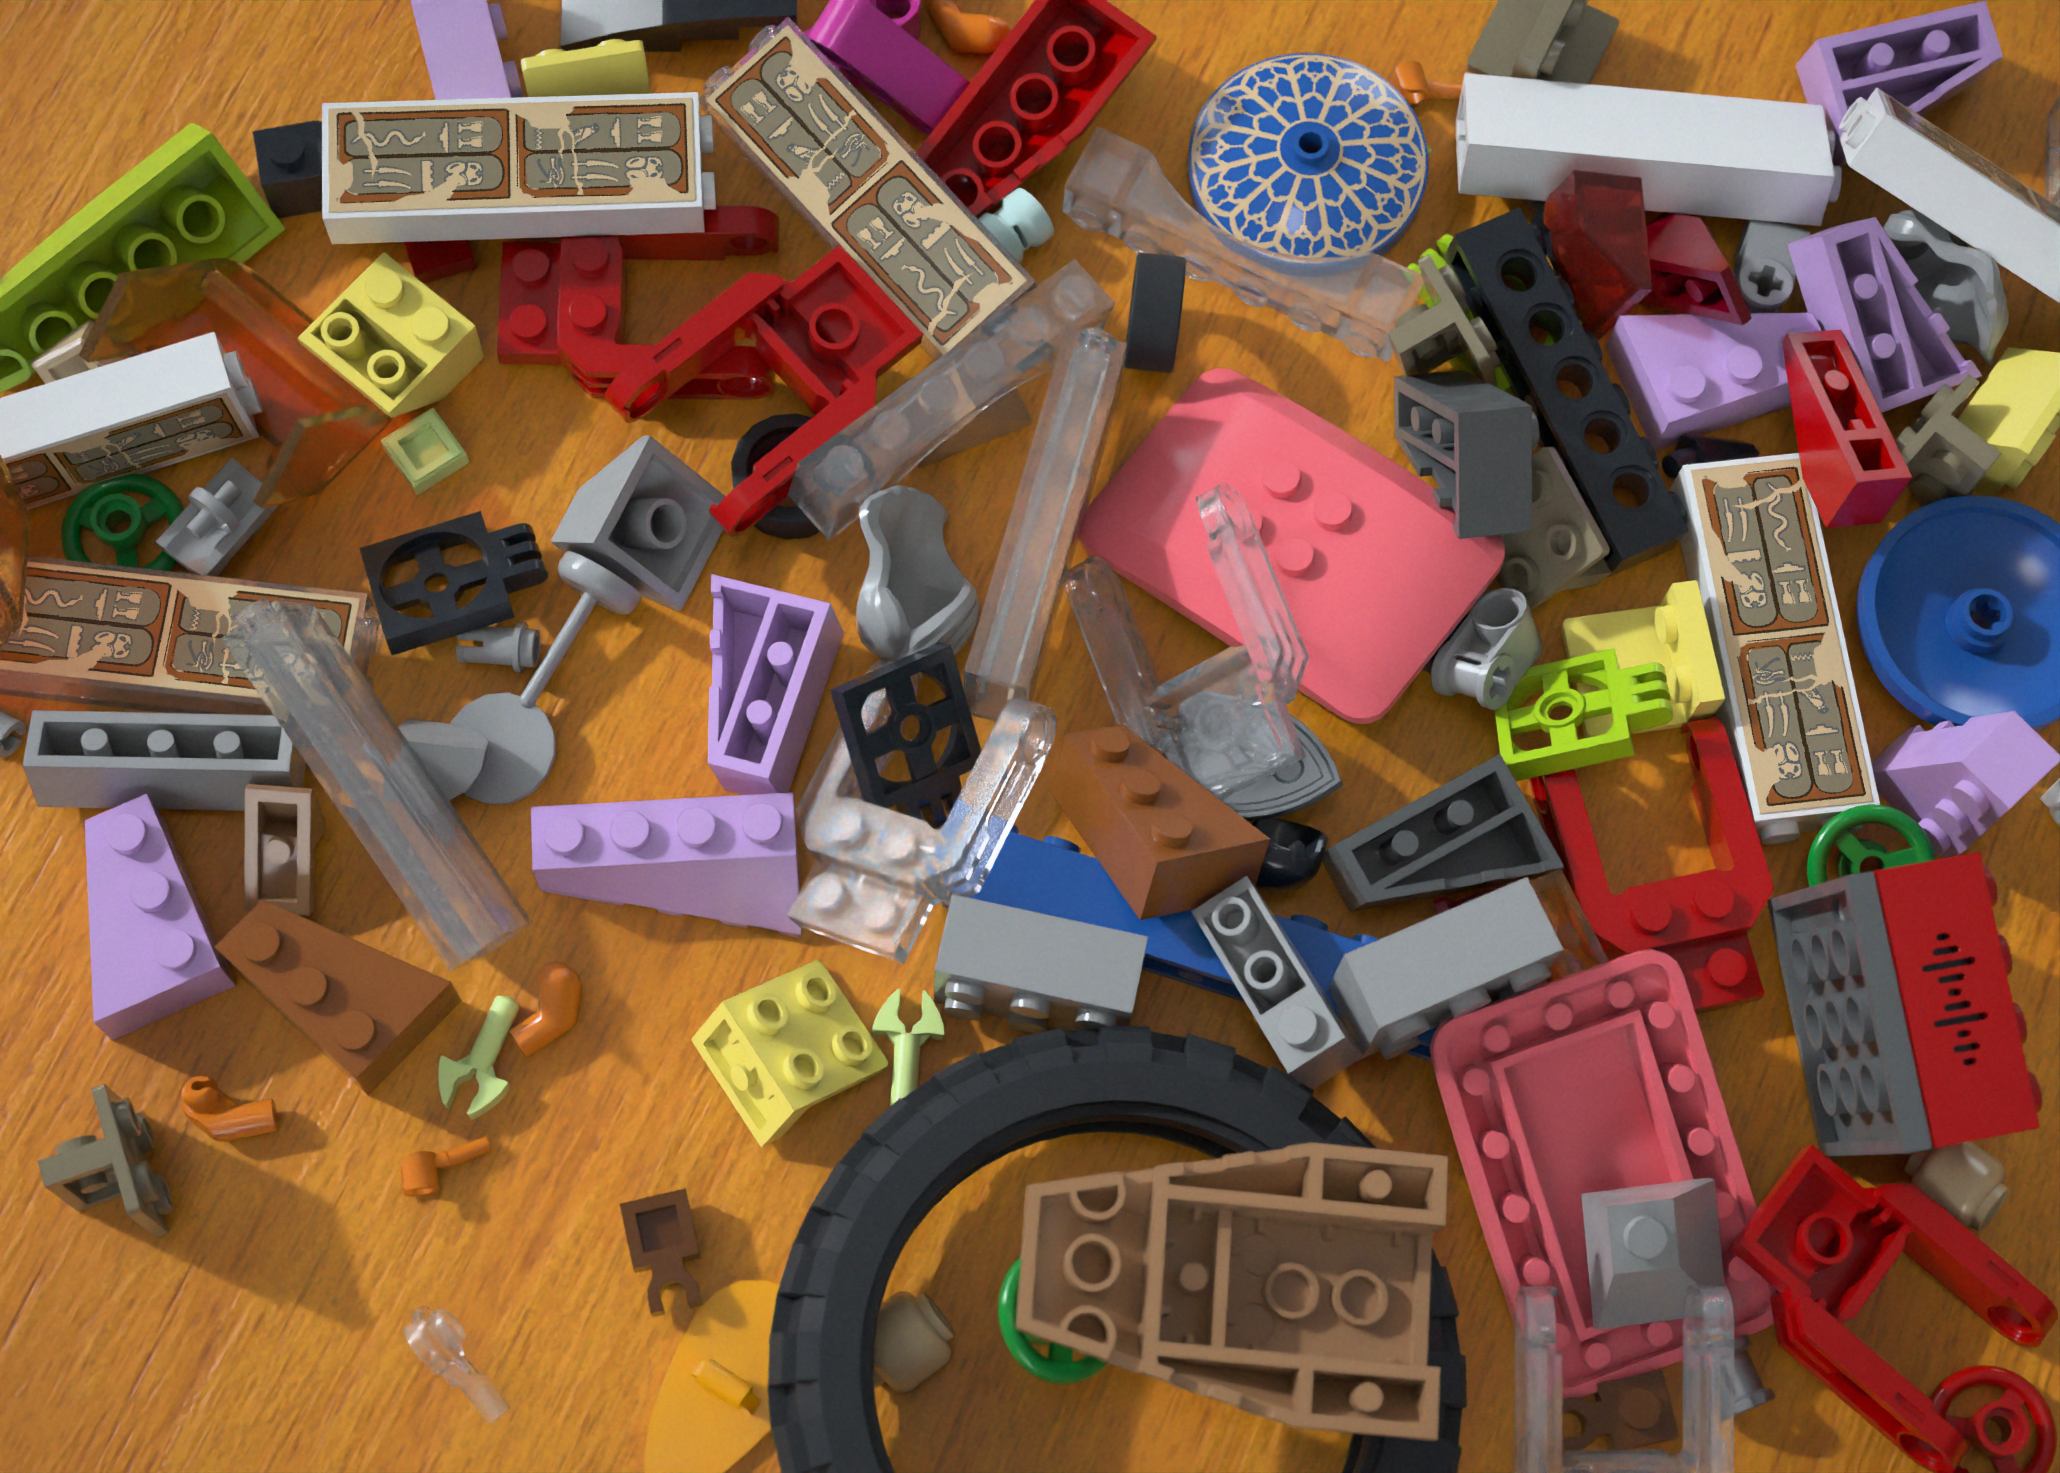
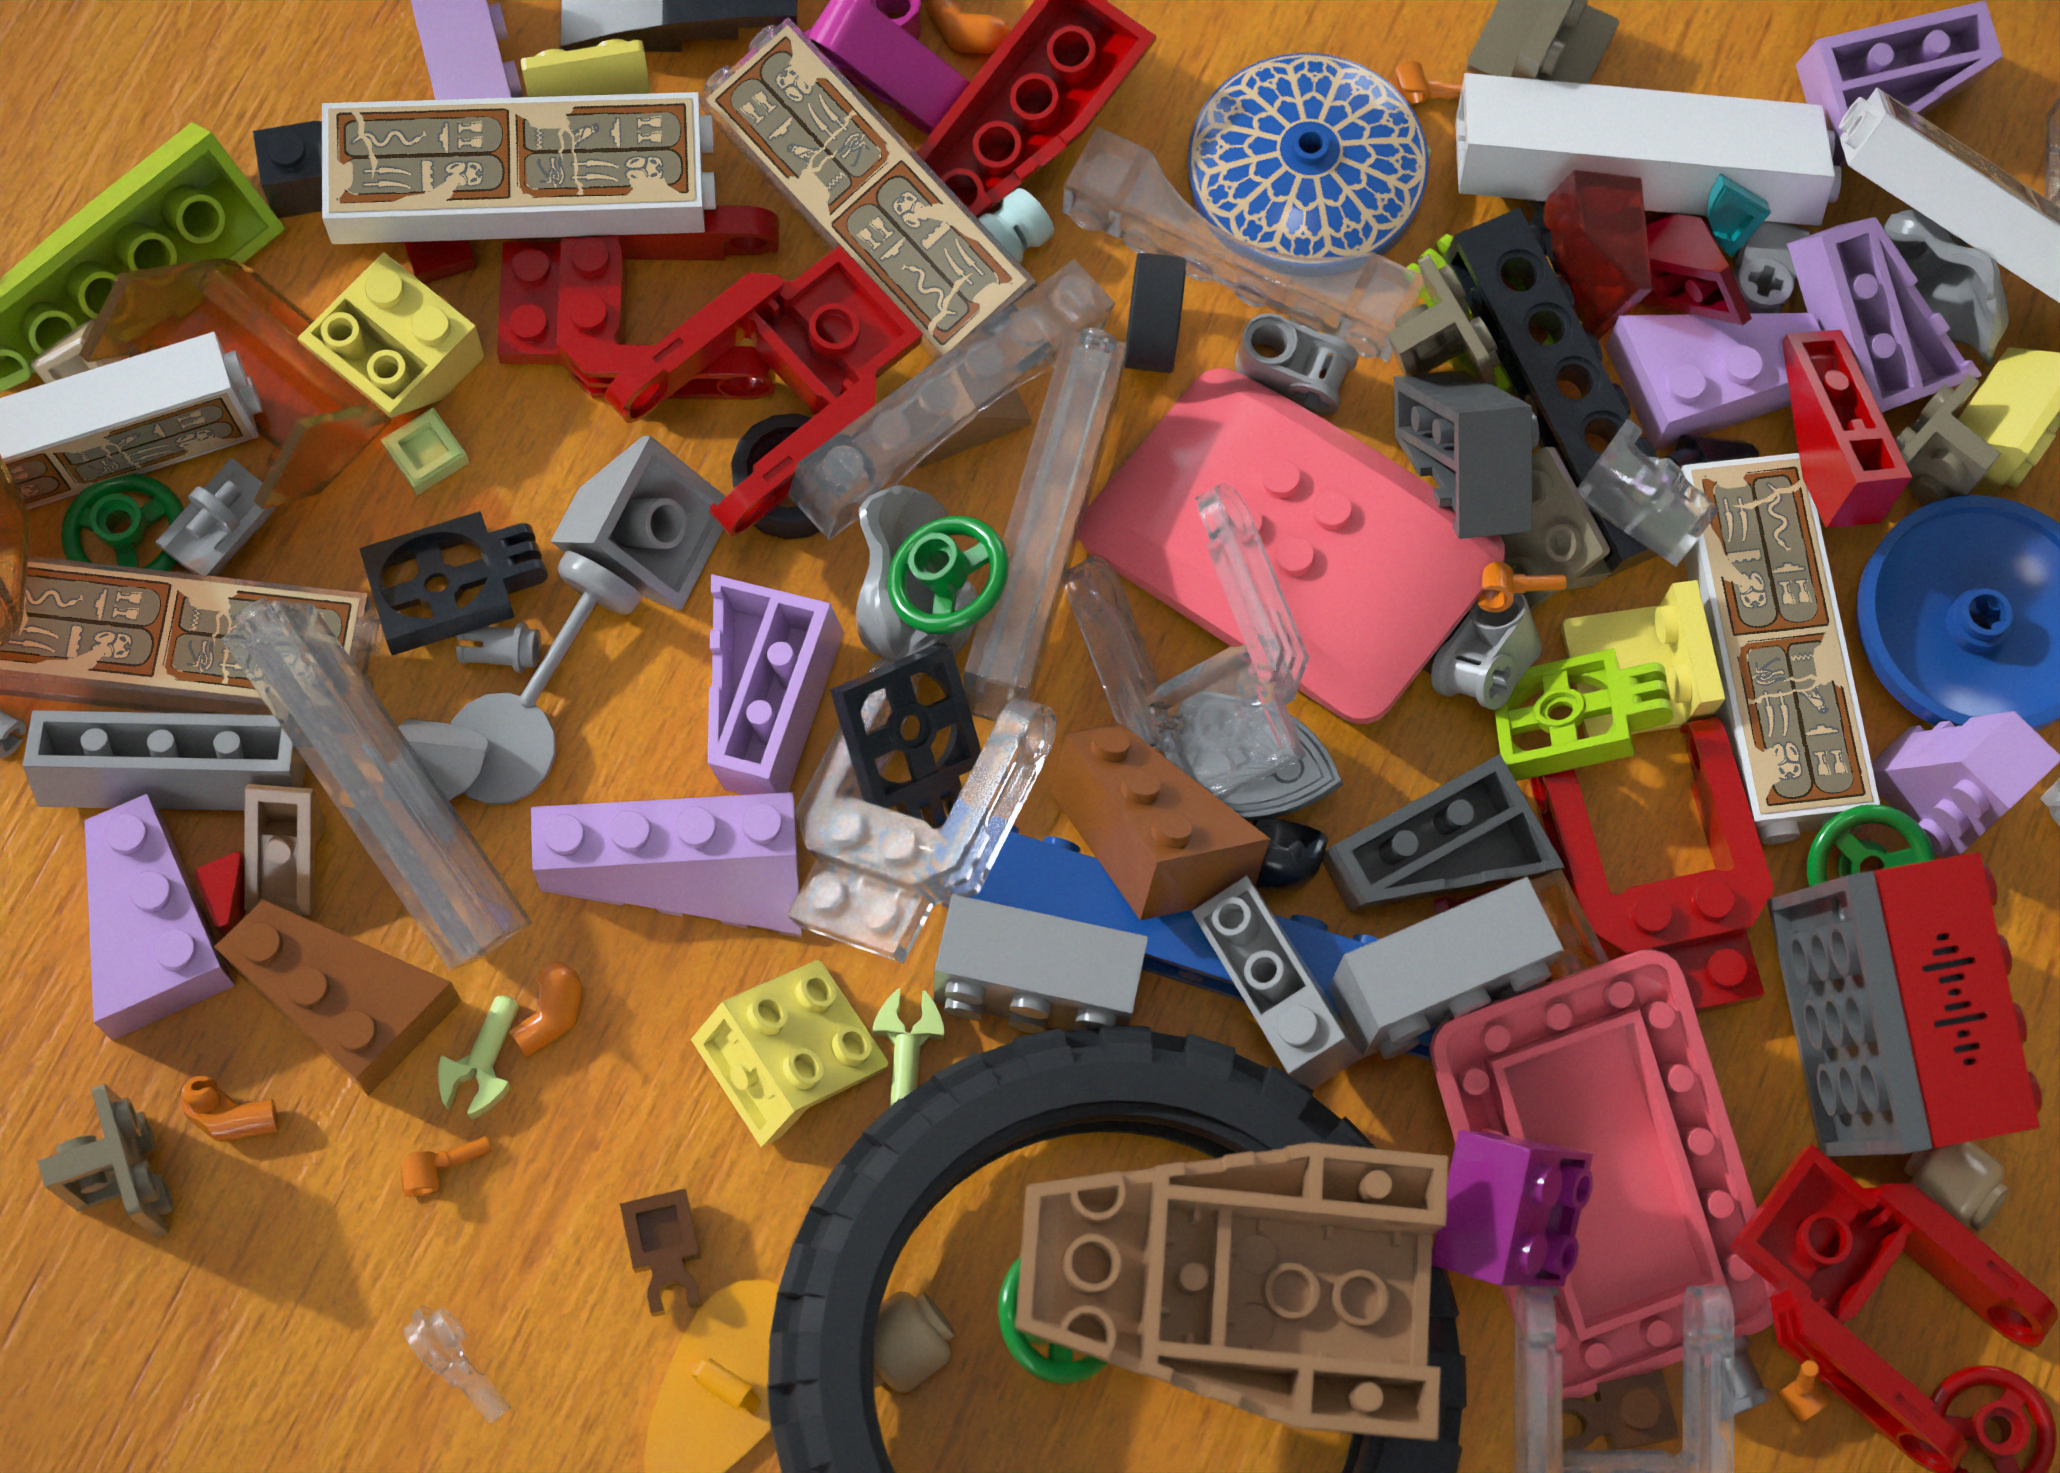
light grey slope [1581,1178,1727,1330] -> none
none -> red slope [194,851,246,937]
none -> green piece [887,516,1009,634]
none -> light grey piece [1234,313,1359,415]
none -> magenta slope [1431,1129,1593,1287]
none -> orange hand [1478,561,1566,612]
none -> clear slope [1577,419,1719,567]
none -> teal tile [1707,173,1771,257]
none -> orange hand [1778,1360,1832,1423]

